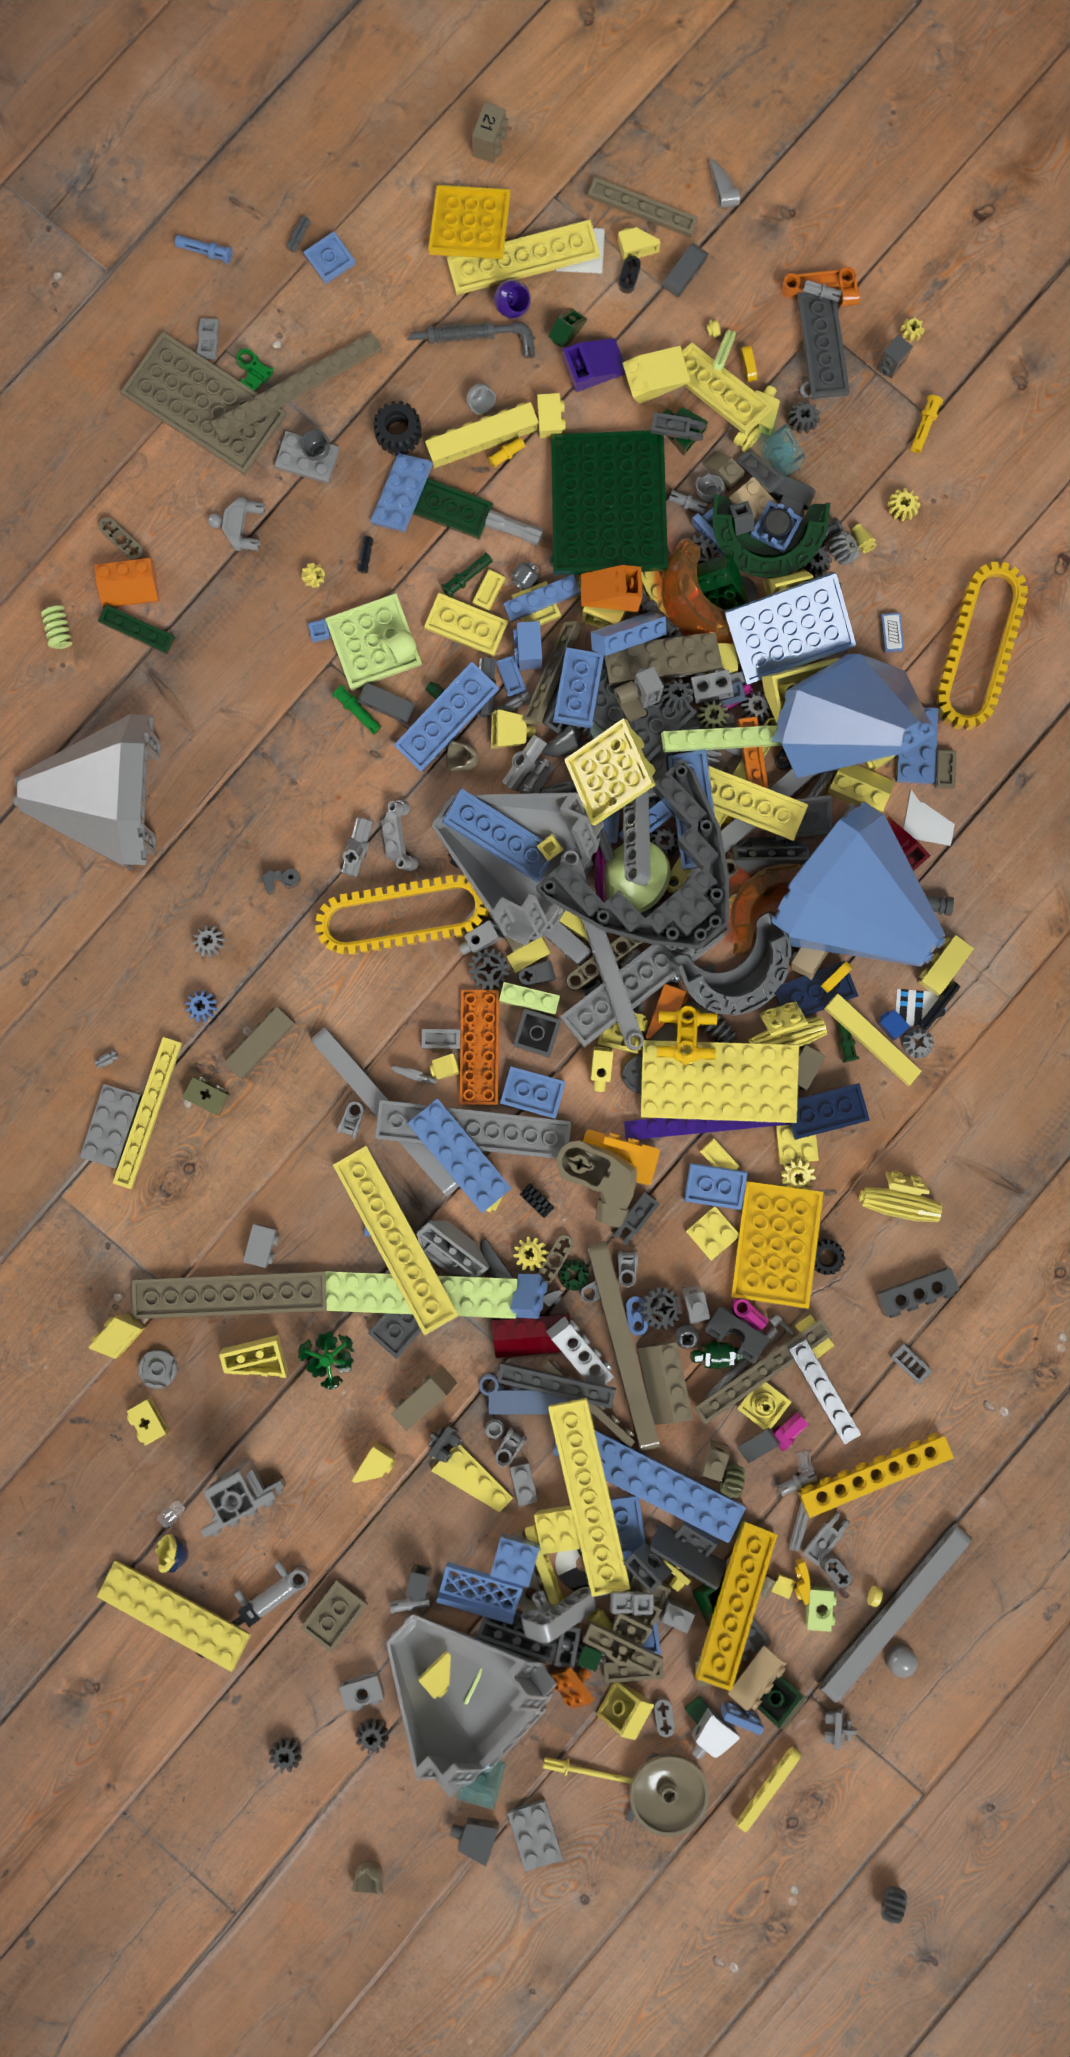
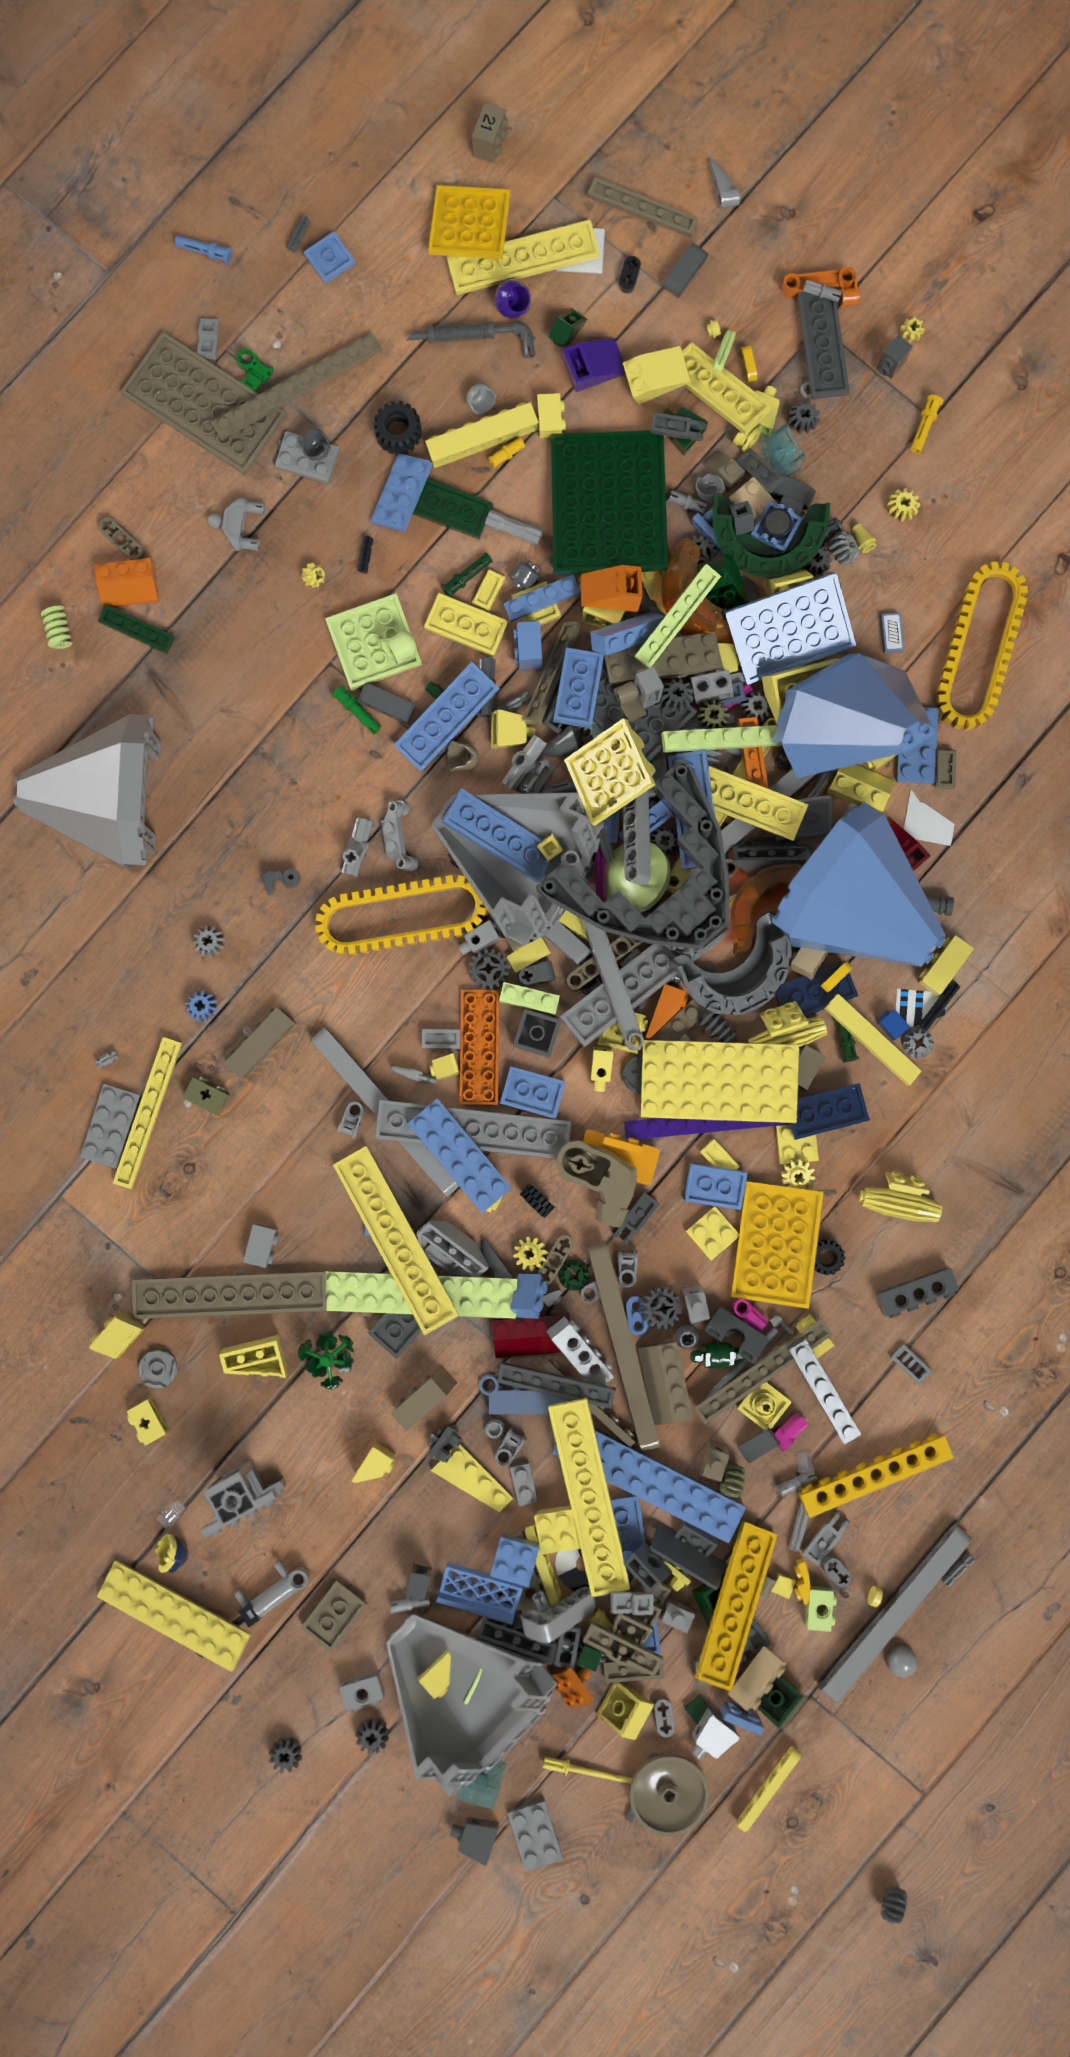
medium blue tile [308,619,331,643] -> none
dark tan hair [352,1861,384,1895] -> none
medium blue tile [496,655,526,698] -> none
light yellow slope [617,227,660,261] -> none
yellow piece [657,1006,717,1065] -> none
light grey hips [824,1708,857,1750] -> none
none -> yellowish green plate [634,564,721,669]
none -> light grey axle [941,1553,975,1587]

